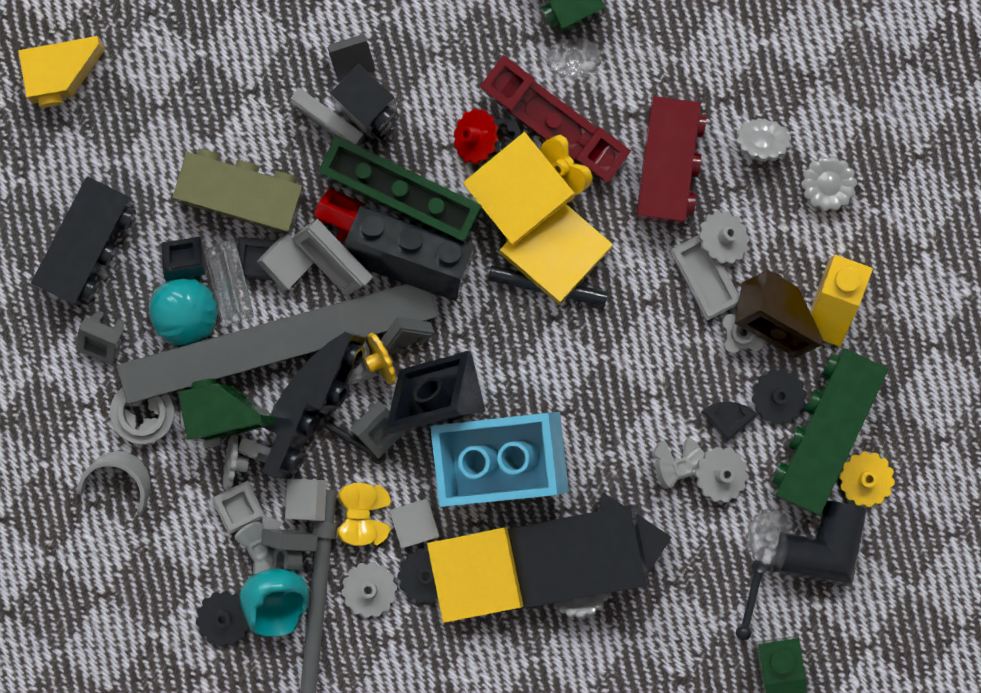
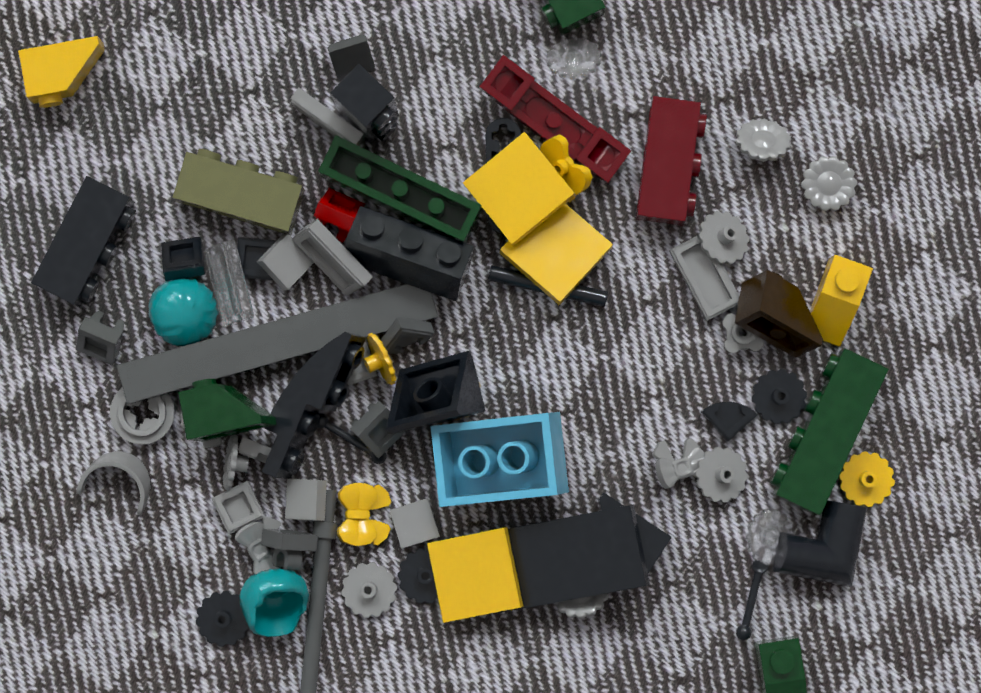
red piece [454,108,498,164] -> none

